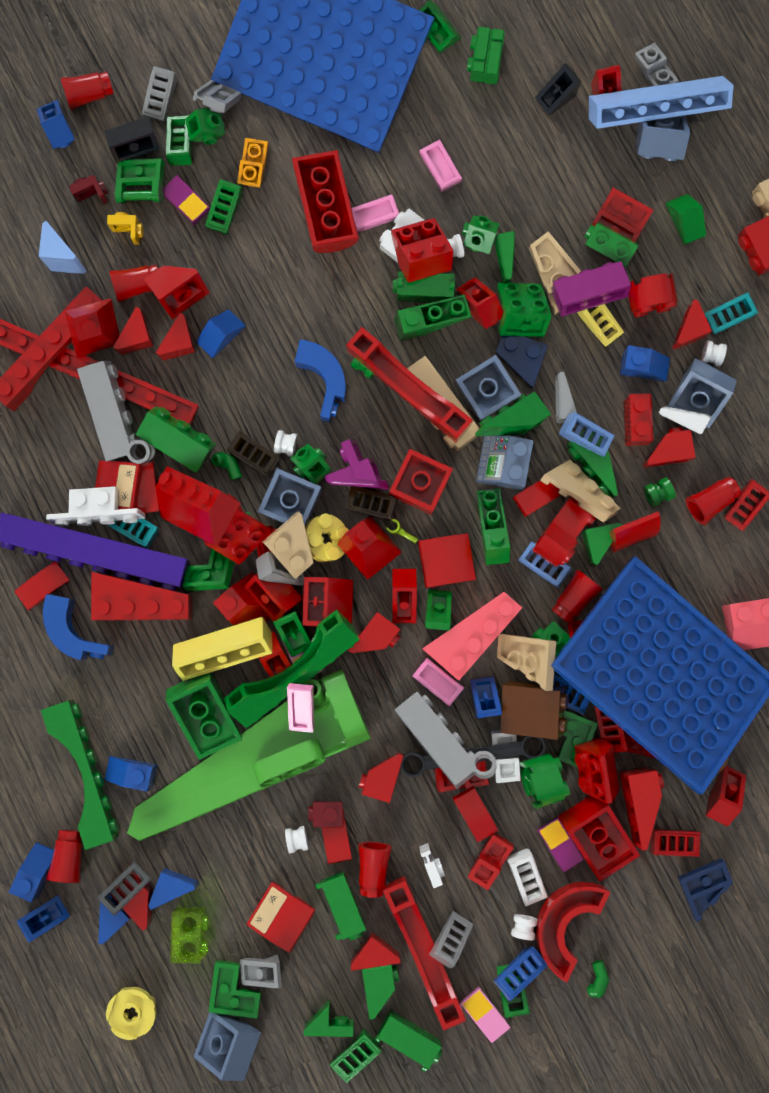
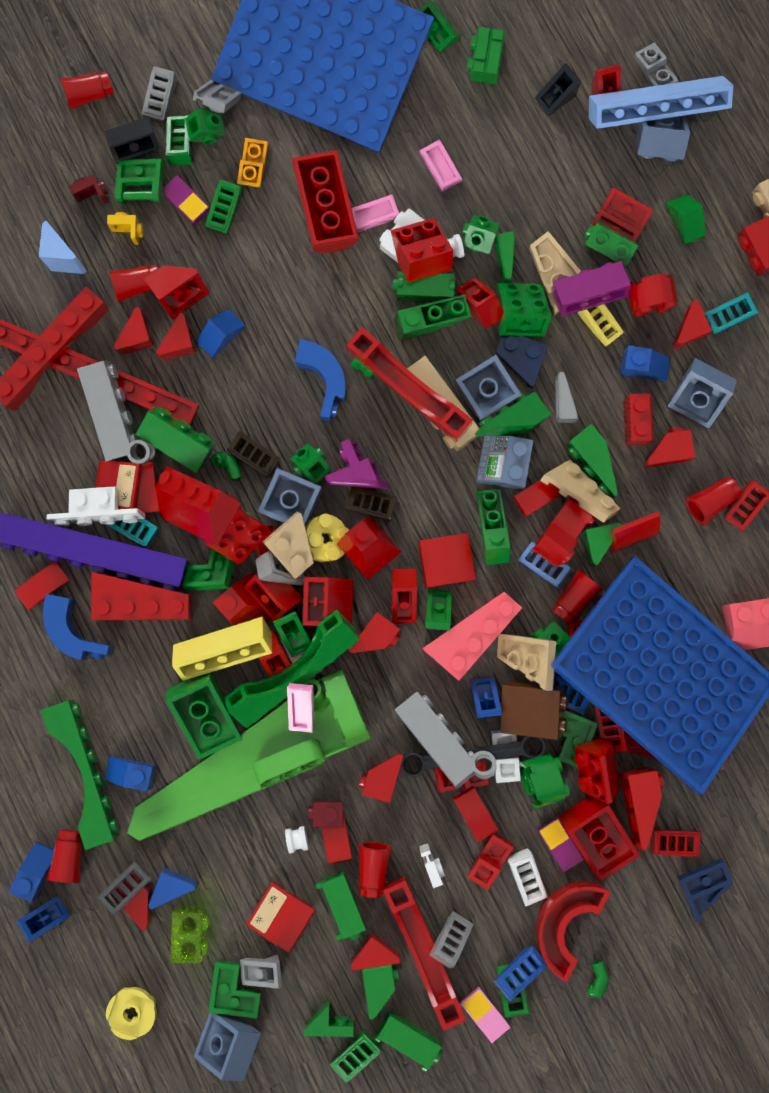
blue slope [37,100,75,149] -> none
red slope [65,299,120,357] -> none
blue slope [98,893,131,944] -> none
white wheel [274,430,298,457] -> none
lime hand [386,519,418,544] -> none
red brick [389,449,453,515] -> none
bright pink tile [412,658,464,706] -> none
white wheel [511,914,538,940] -> none
medium blue slope [559,412,615,457] -> none
green wheel [643,477,676,508] -> none
white slope [659,407,712,434] -> none
white wheel [700,340,727,367] -> none
red slope [706,766,746,827] -> none

